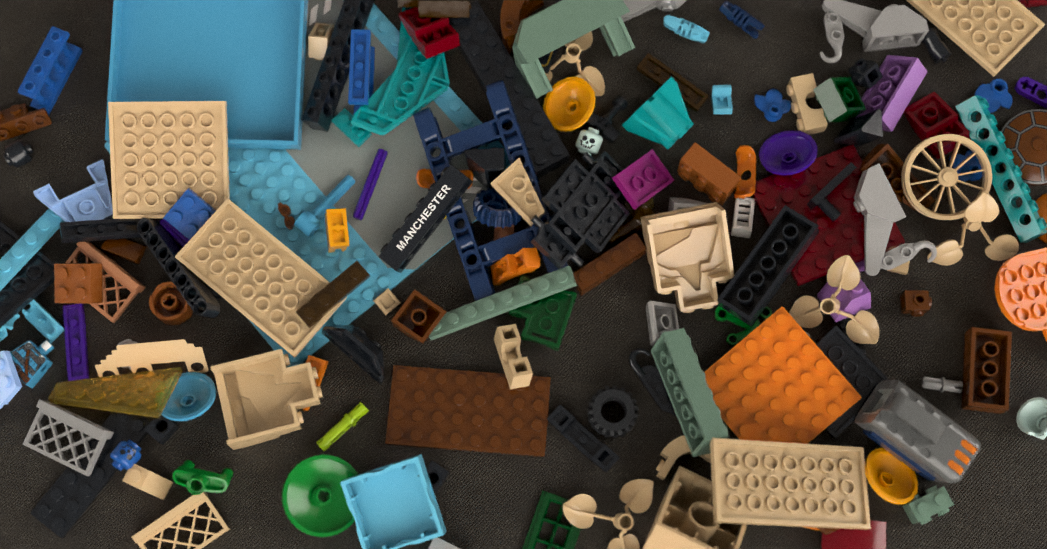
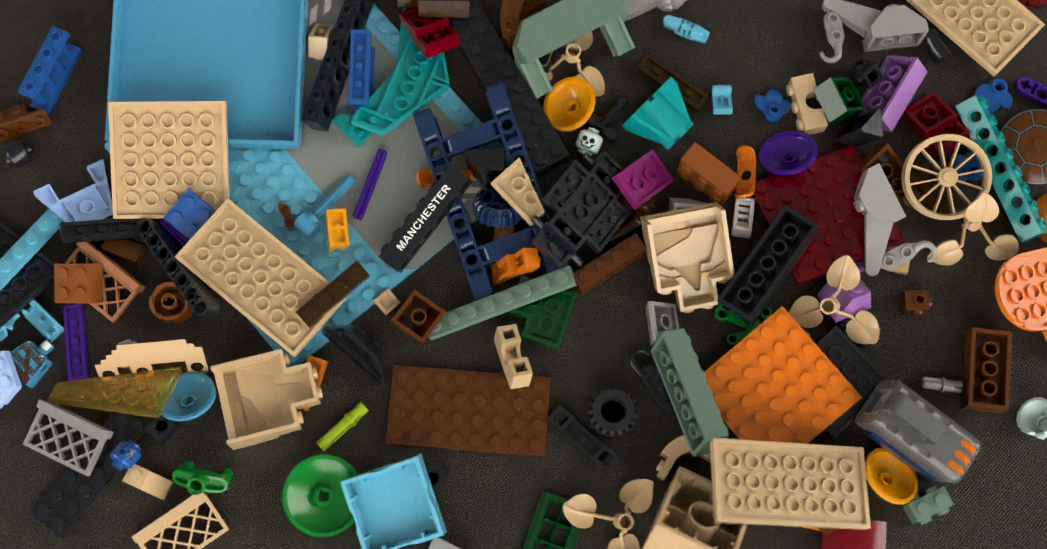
dark blue hinge [719,1,765,39] -> none
black piece [806,162,857,222] -> none

